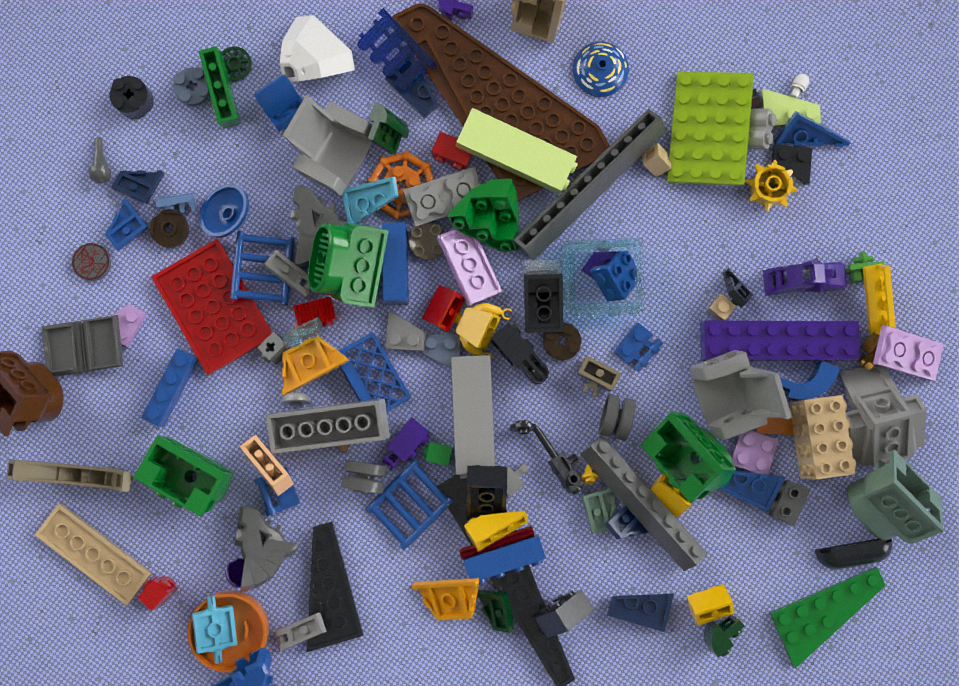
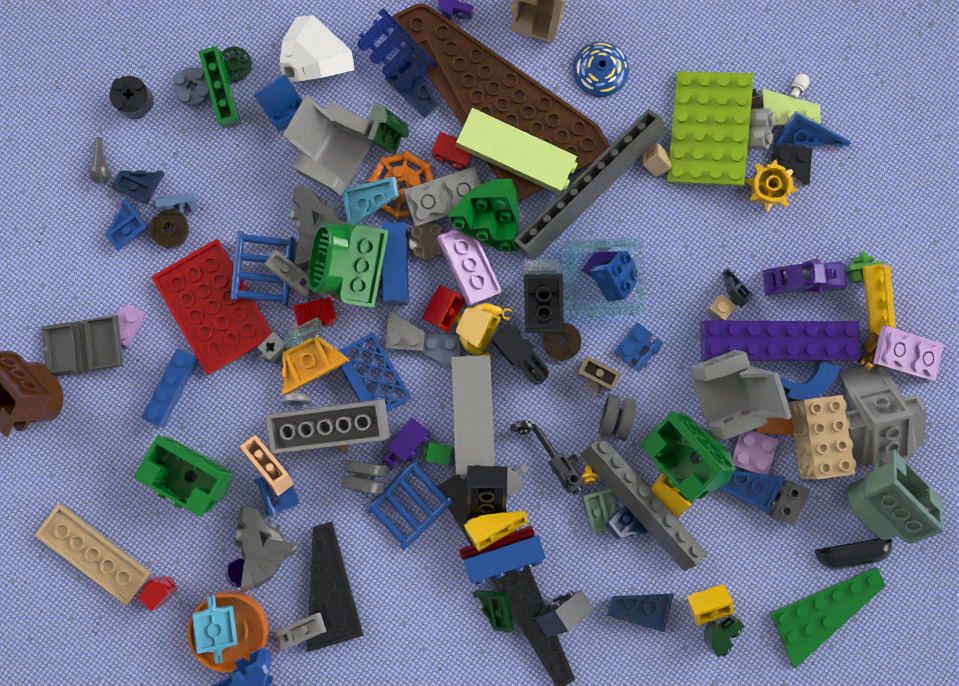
dark tan arch [6,459,133,492] -> none
tile [72,243,111,281] -> none
blue dish [199,184,249,238] -> none
light orange wing [411,578,479,620] -> none

